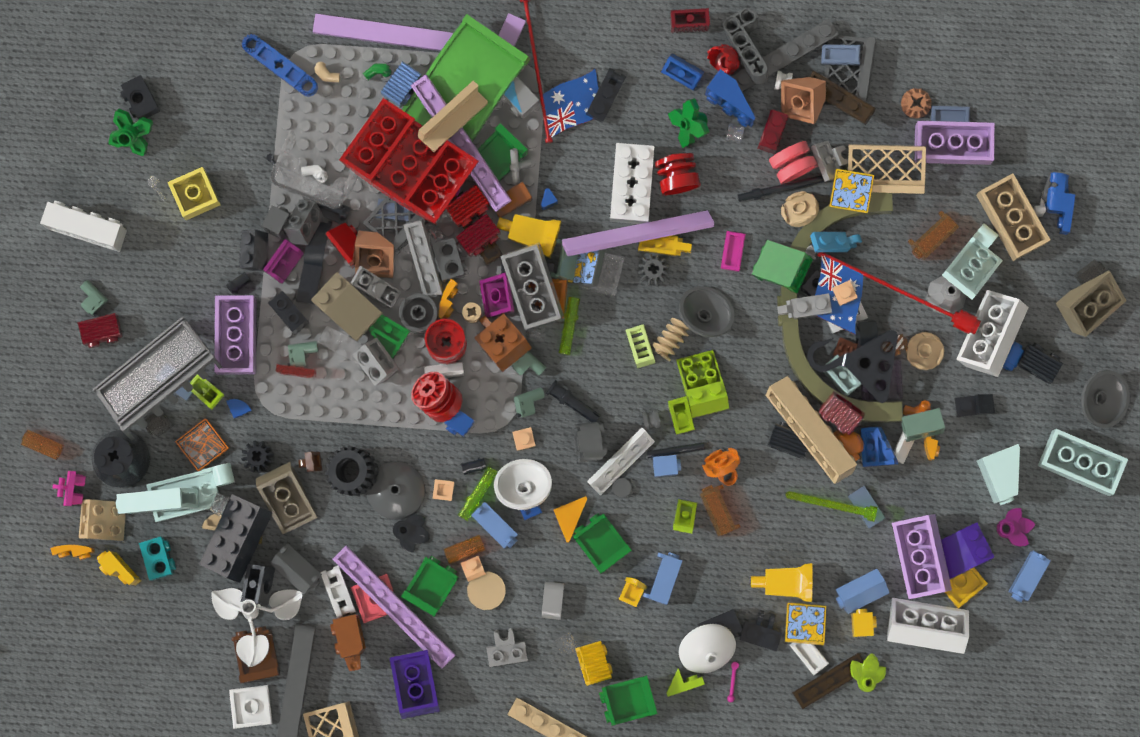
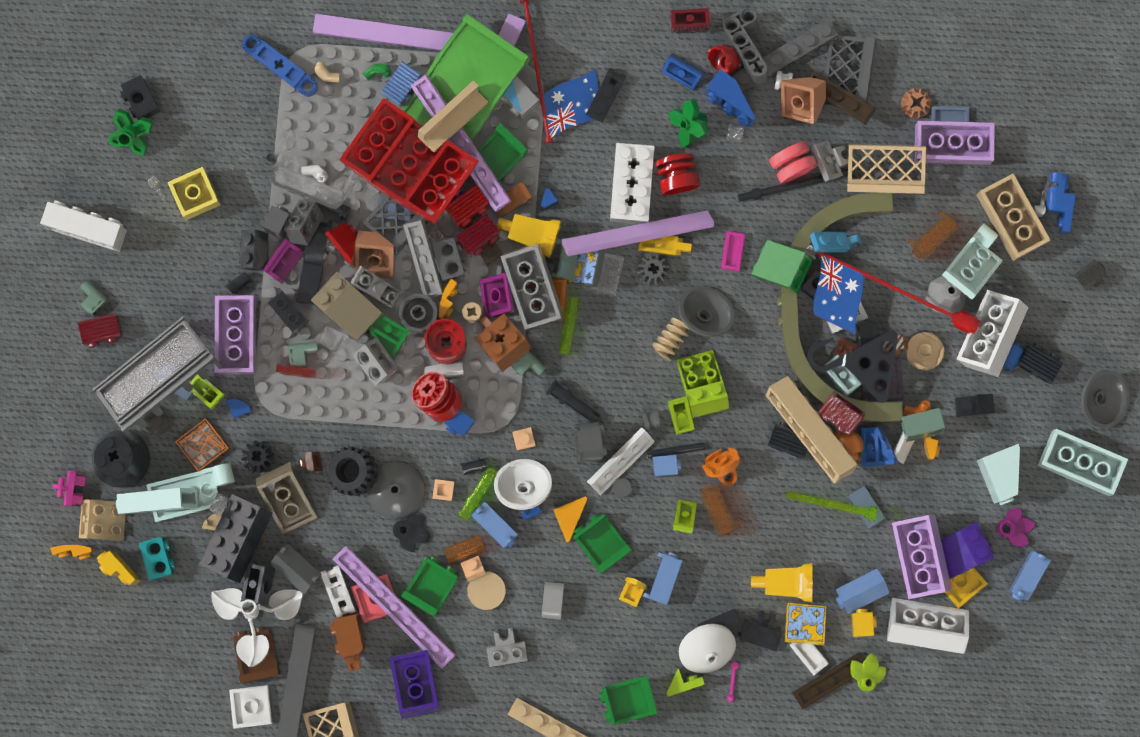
clear orange axle [21,430,64,460] -> none
light grey piece [510,148,531,186] -> none
sand green piece [514,387,545,418] -> none
yellow brick [575,641,613,686] -> none
yellowish green slope [626,324,655,368] -> none
dark red brick [757,110,788,154] -> none
light grey hinge [777,293,832,319] -> none
tan tile [781,191,819,227] -> none
sand blue tile [821,45,861,65] -> none
tile [829,169,874,213] -> none
light nougat plate [832,280,858,306] -> none
dark tan slope [1056,271,1126,337] -> none

